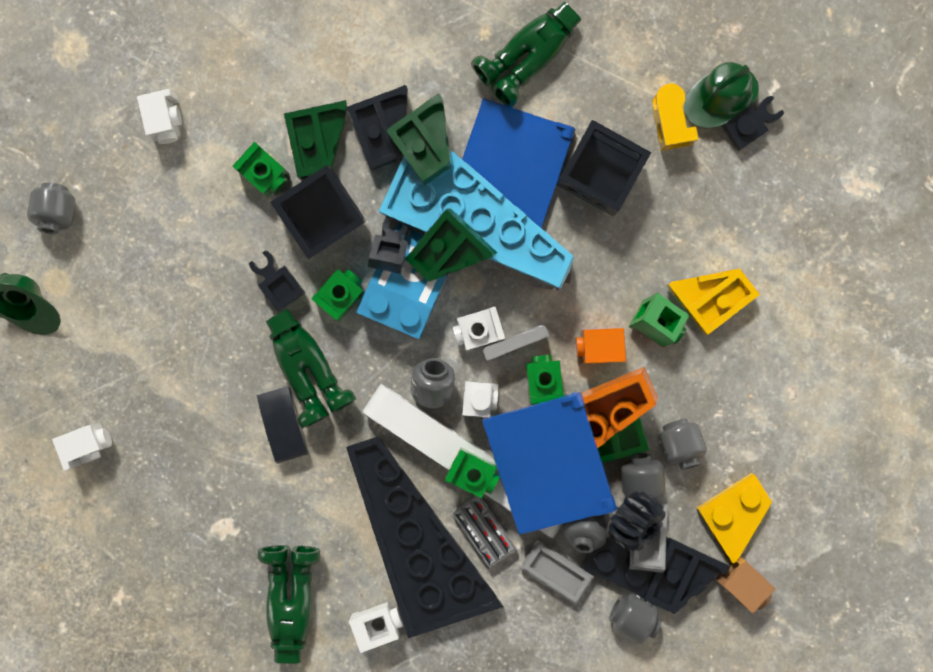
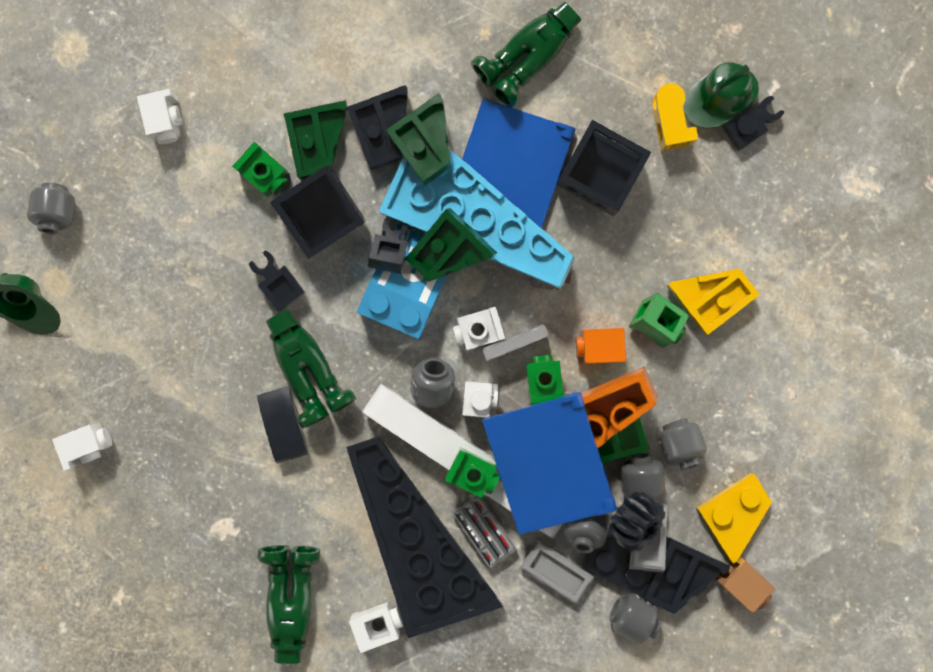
green brick [311,269,365,322] -> none

